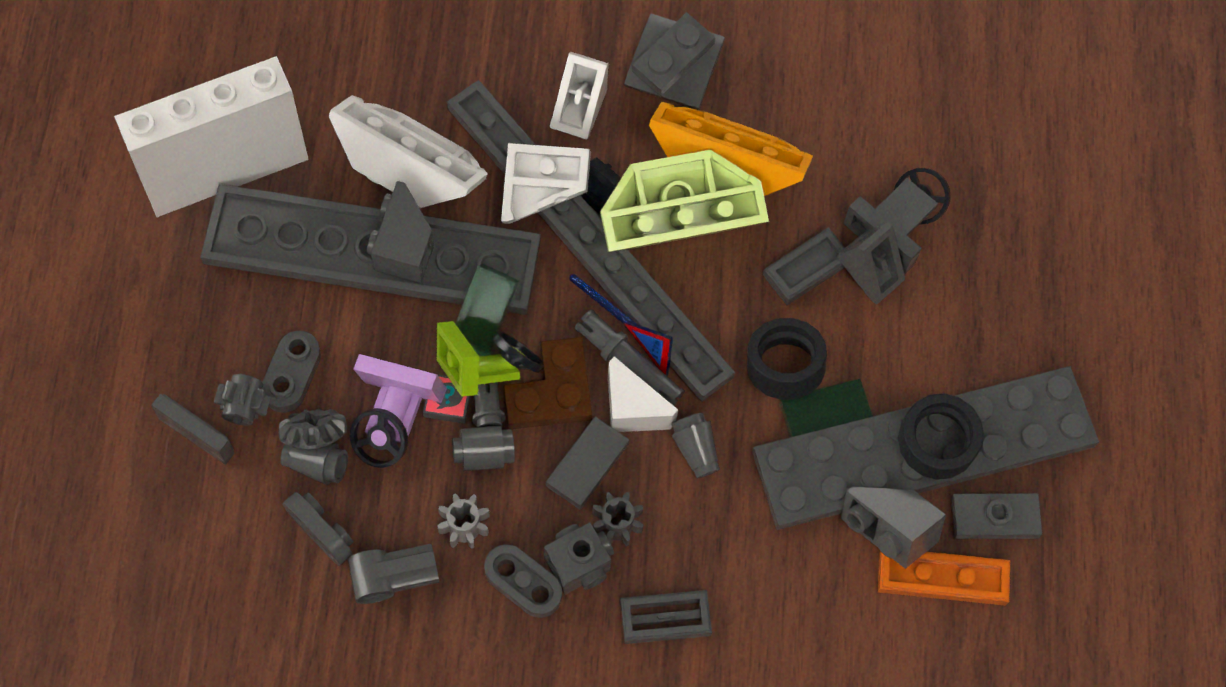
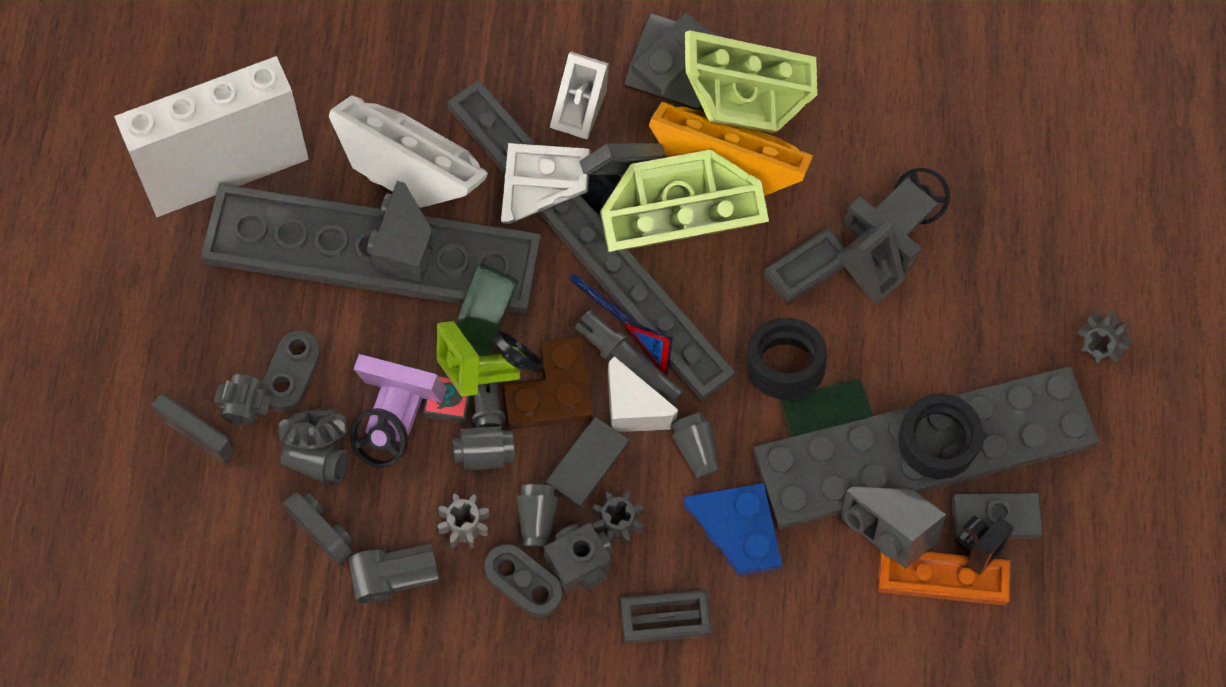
none -> dark grey cone [516,484,559,548]
none -> dark grey tile [579,143,666,175]
none -> blue wing [683,483,782,576]
none -> yellowish green wedge [685,30,817,133]
none -> black tile [958,516,1014,575]
none -> dark grey gear [1078,310,1133,363]

